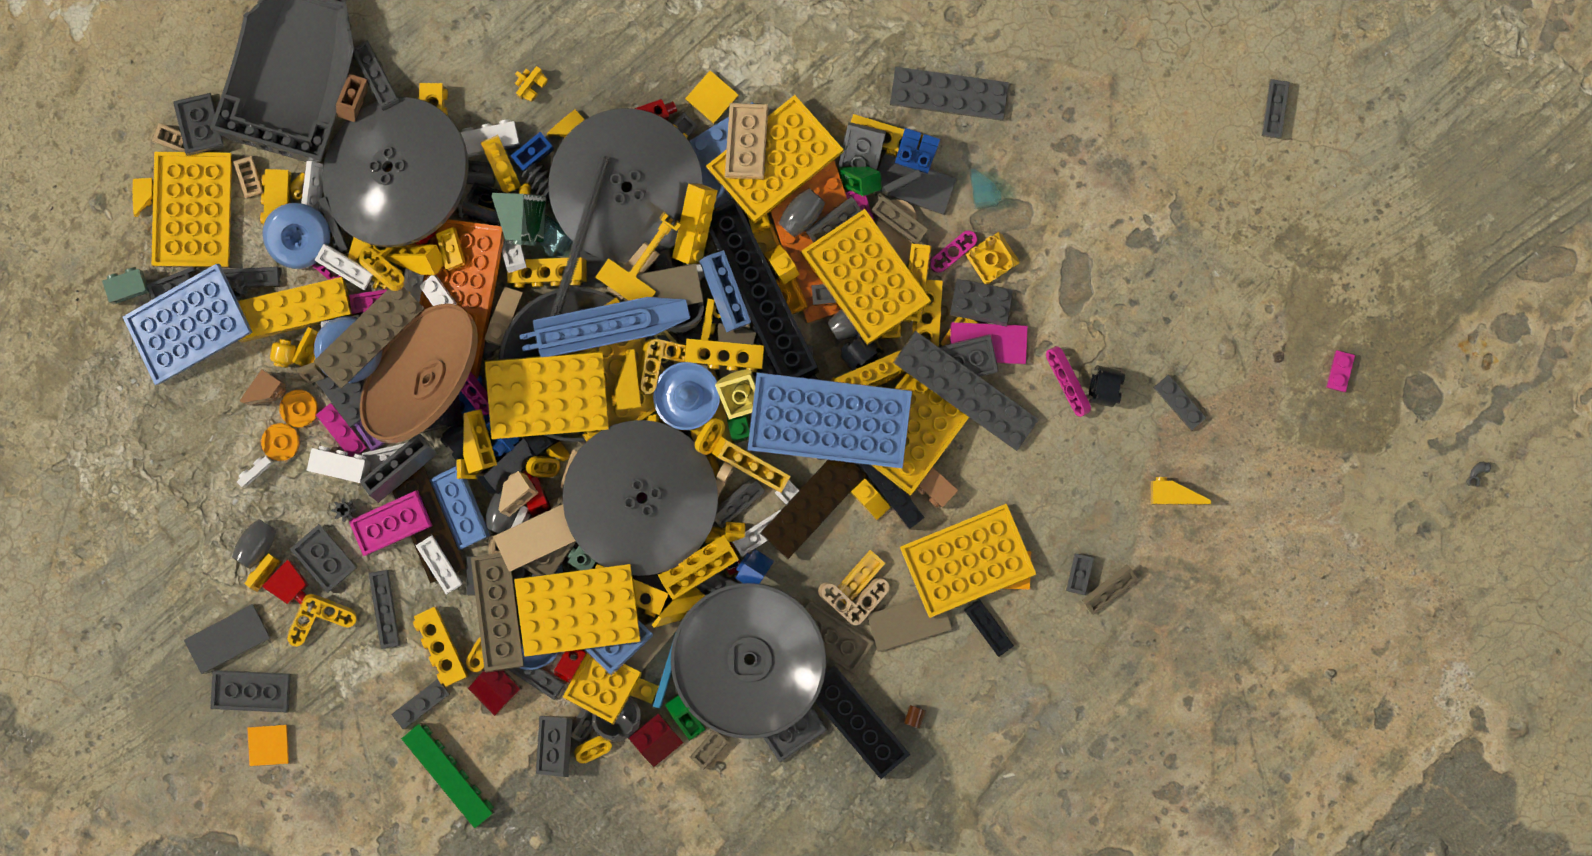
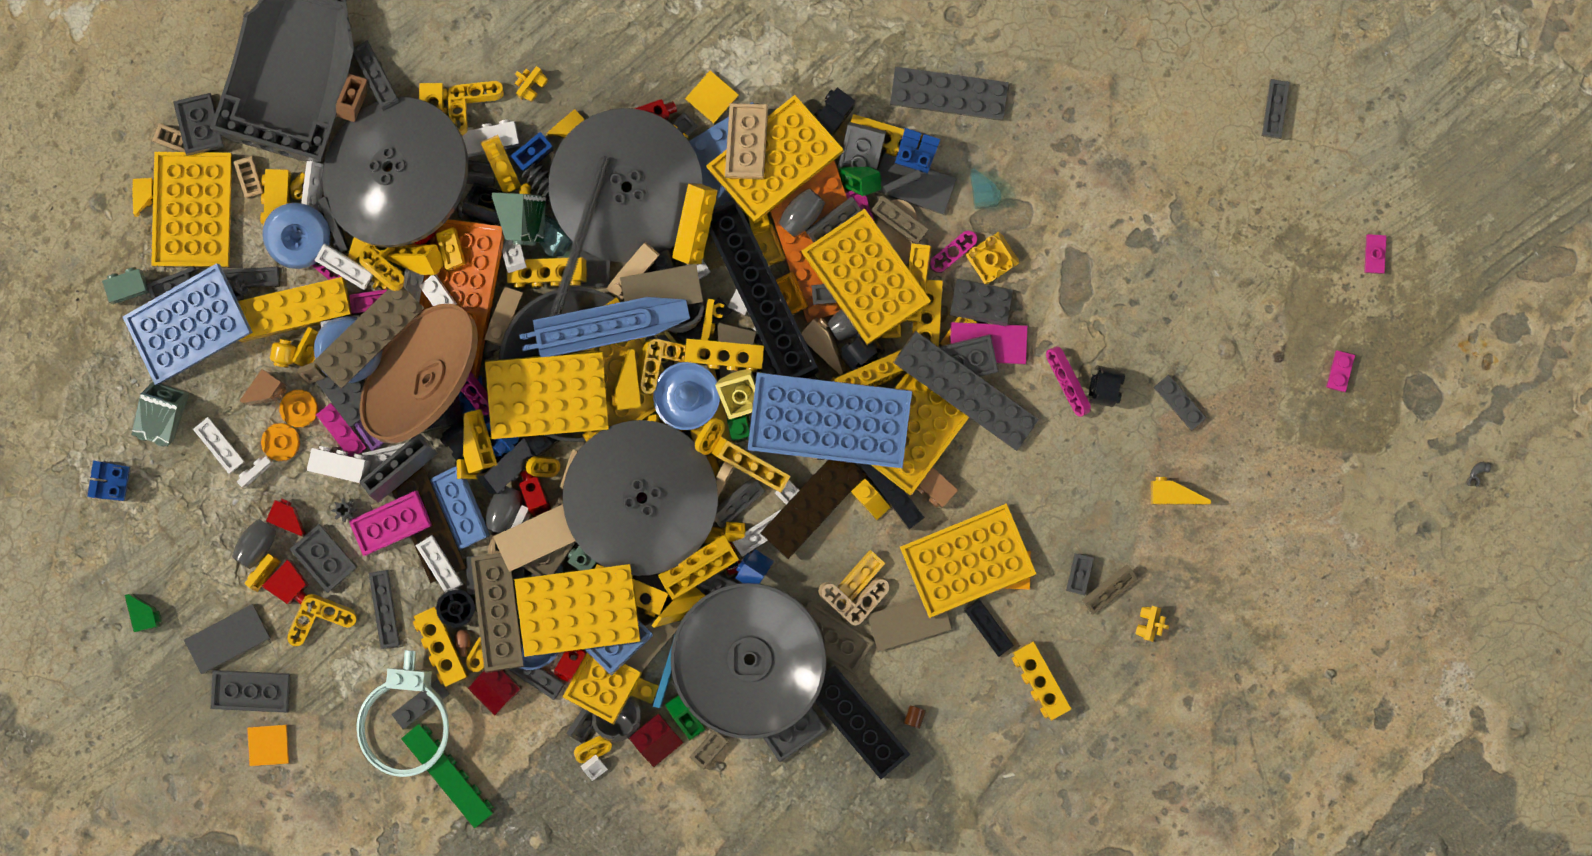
tan slope [499,471,538,517] -> none
dark grey plate [536,716,572,777] -> none
yellow tile [546,441,570,461] -> none
yellow piece [595,211,681,301] -> none
medium blue brick [699,250,751,333] -> none
yellow slope [763,244,799,285] -> none
none -> blue hips [87,460,130,501]
none -> green slope [125,594,162,632]
none -> slope [131,382,189,447]
none -> white plate [193,417,245,474]
none -> red slope [266,498,306,537]
none -> light aqua brick [357,650,449,777]
none -> black cylinder [436,588,475,628]
none -> yellow beam [448,81,504,136]
none -> nougat cylinder [454,630,470,657]
none -> white plate [581,755,608,781]
none -> tan slope [801,317,847,375]
none -> black brick [814,87,856,136]
none -> yellow brick [1011,641,1071,721]
none -> yellow hips [1136,606,1170,642]
none -> dark pink plate [1364,234,1386,274]

